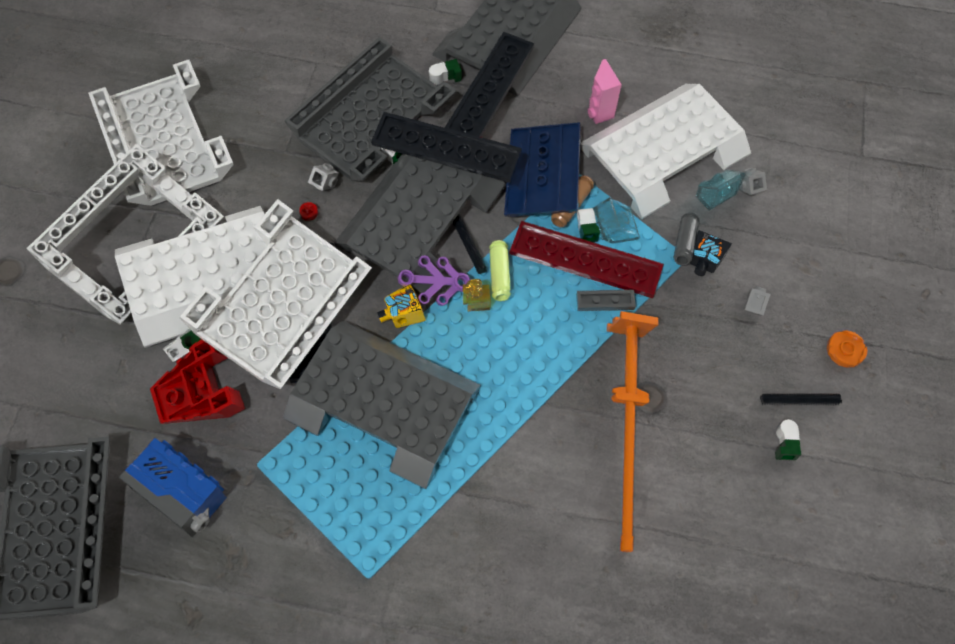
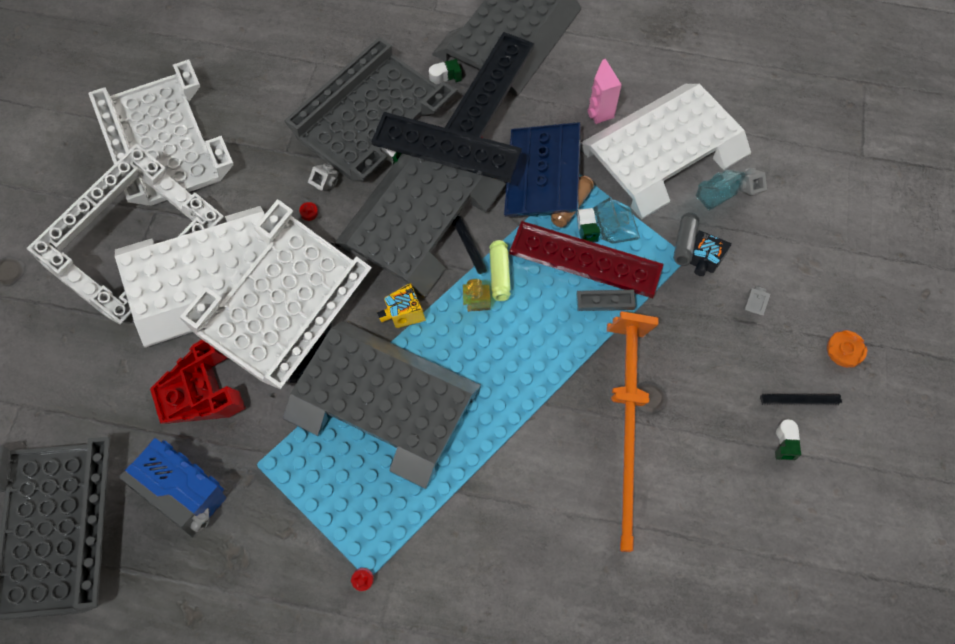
leg [163,328,202,362] -> none
medium lavender plant [398,255,471,306] -> none
none -> red tile [351,568,374,591]

